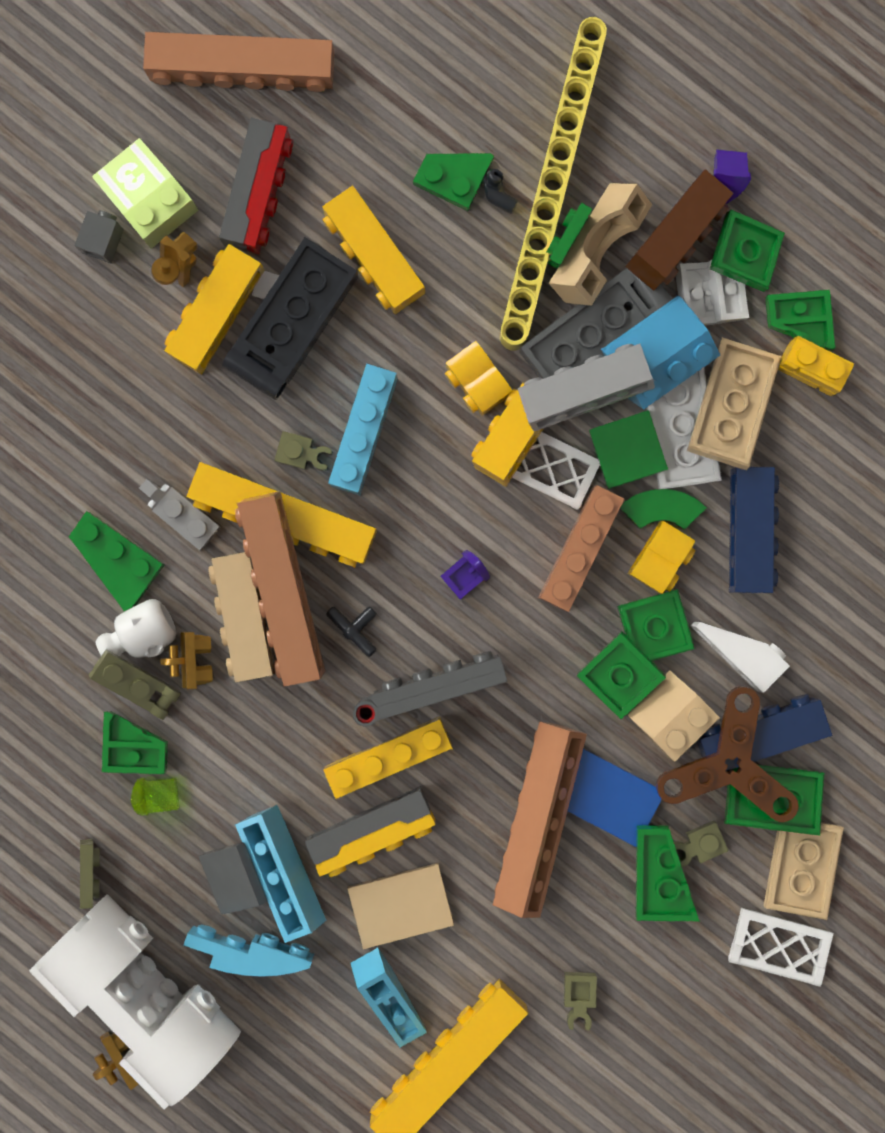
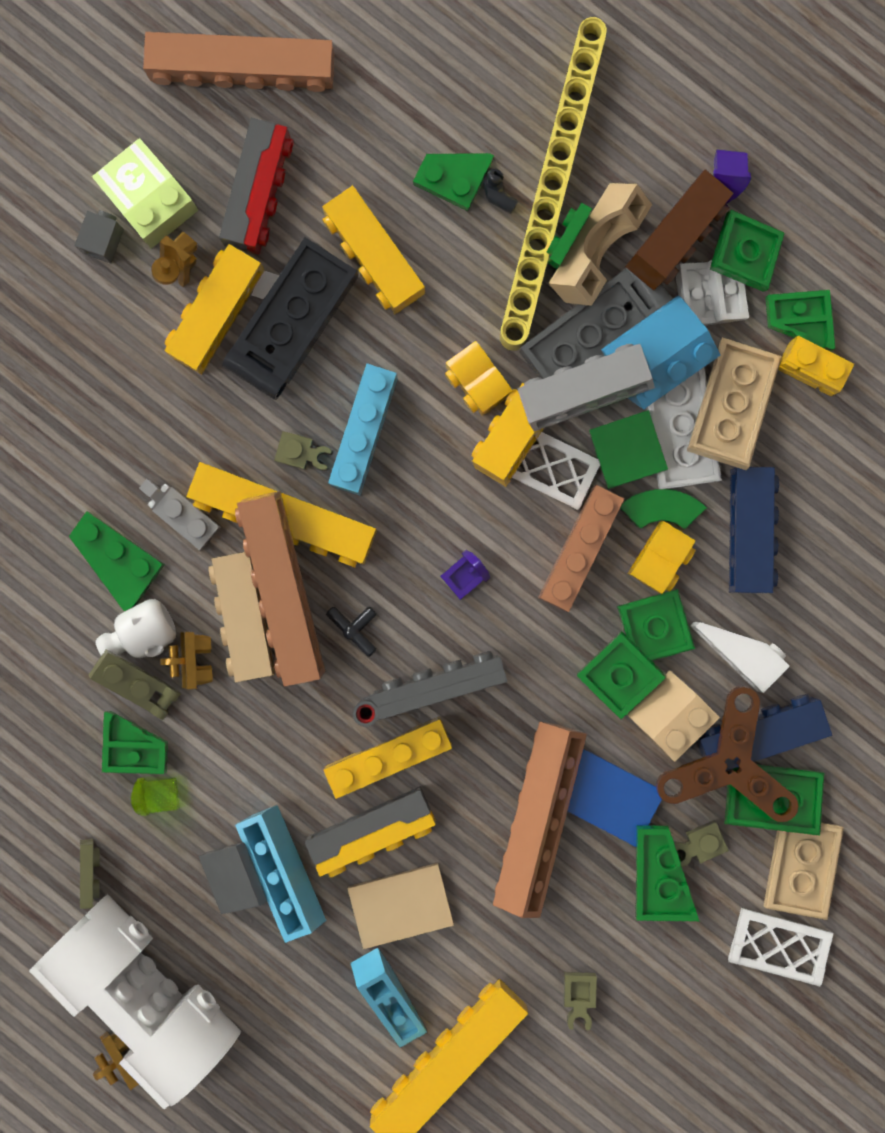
medium azure slope [184,925,315,977] -> none

